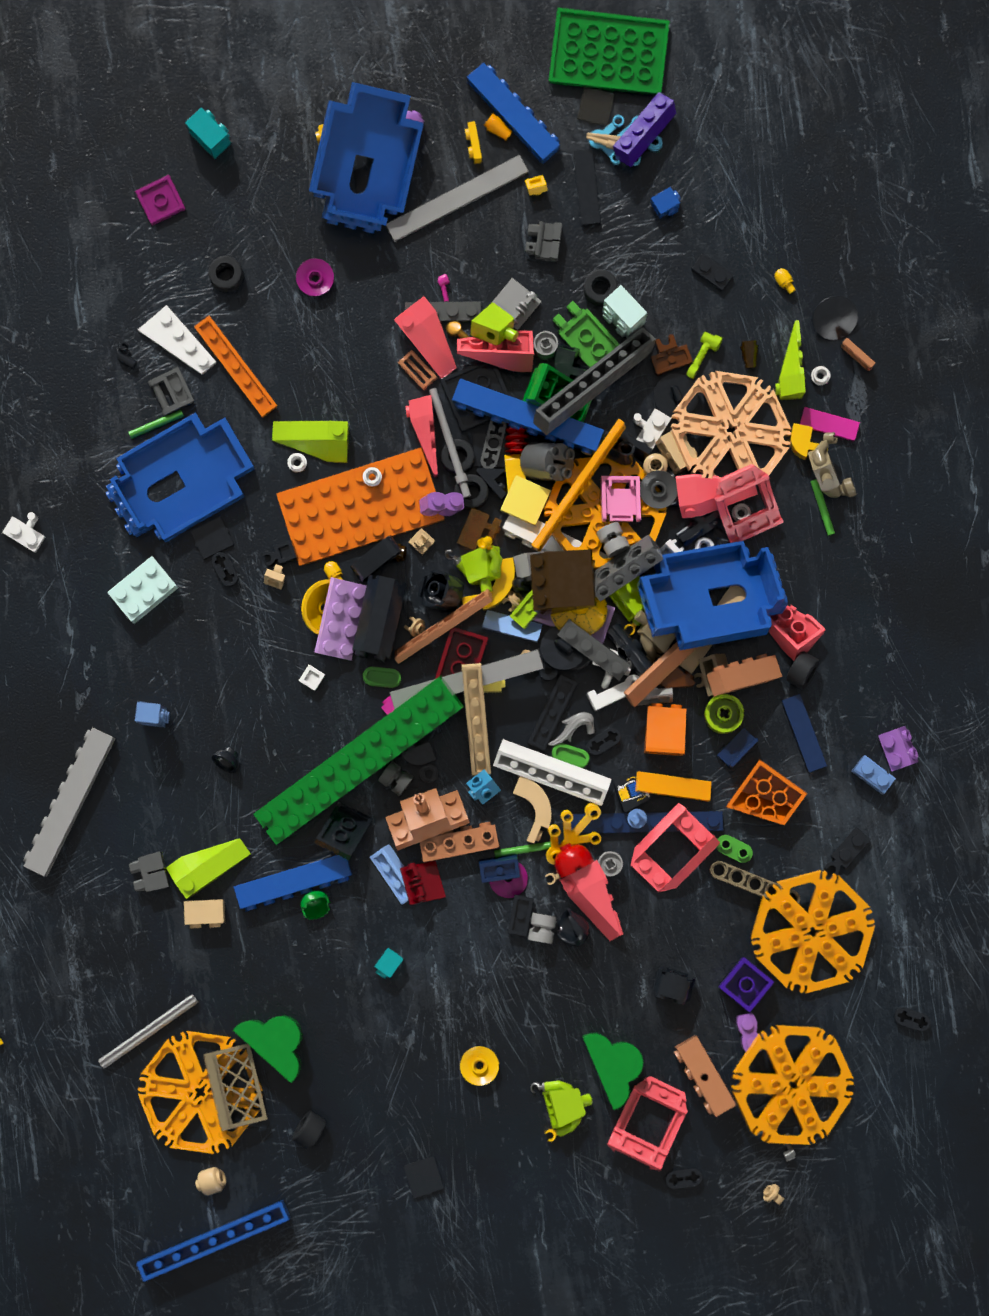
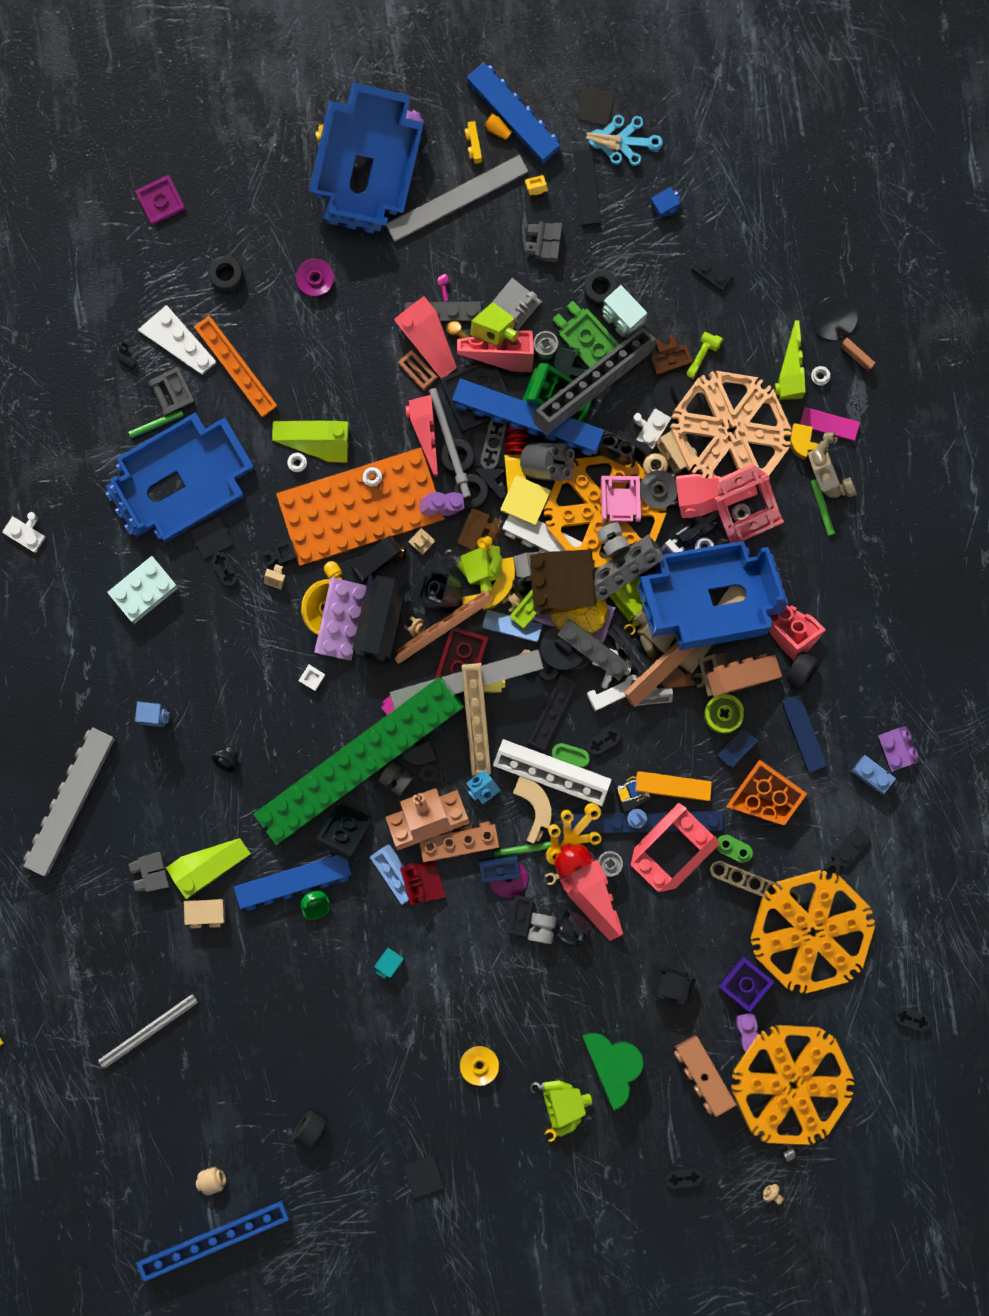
light orange plate [138,1031,263,1154] -> none
teal brick [185,107,231,159] -> none
dark tan fence [203,1044,267,1131] -> none
green brick [233,1015,303,1083] -> none
bright green tile [363,666,401,688] -> none
light orange tile [531,419,626,552] -> none
light grey piece [548,712,595,746] -> none
green plate [549,8,670,95] -> none
coral wedge [607,1076,688,1170] -> none
dark purple brick [613,92,676,167] -> none
orange slope [644,703,686,756] -> none
dark brown cone [740,340,759,368] -> none
yellow cylinder [774,269,796,294] -> none

